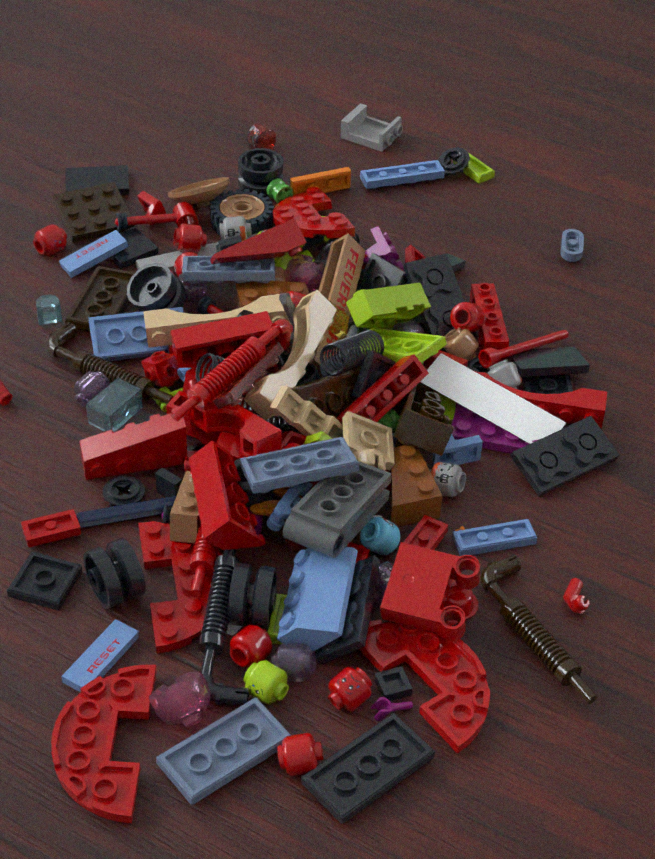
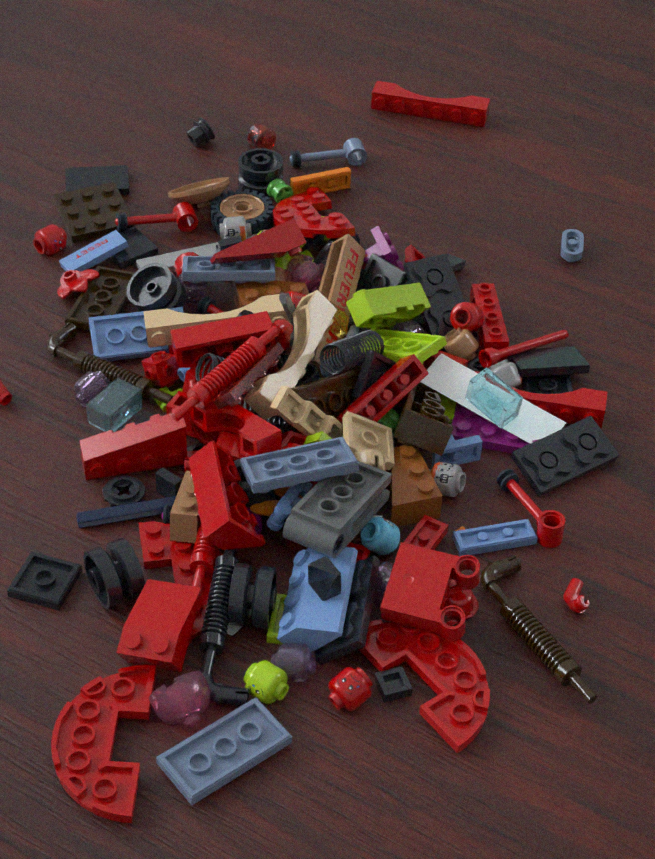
red plate [21,509,81,548] -> none
clear light blue brick [36,295,62,326] -> none
medium blue tile [62,619,139,692] -> none
red tile [137,191,167,225] -> none
red head [173,224,207,253] -> none
red head [229,625,272,668] -> none
red head [277,733,324,776] -> none
black piece [301,713,435,824] -> none
light grey panel [340,103,403,152] -> none
medium blue plate [360,160,445,189] -> none
magenta hand [370,697,413,721] -> none
black gear [438,147,470,176] -> none
lime tile [453,153,495,183] -> none
none -> red plate [57,269,100,299]
none -> red slope [116,579,203,672]
none -> black piece [186,117,215,147]
none -> sand blue piece [289,138,367,167]
none -> black slope [308,556,341,601]
none -> red arch [371,81,490,127]
none -> clear light blue panel [465,367,523,429]
none -> red piece [496,469,566,548]

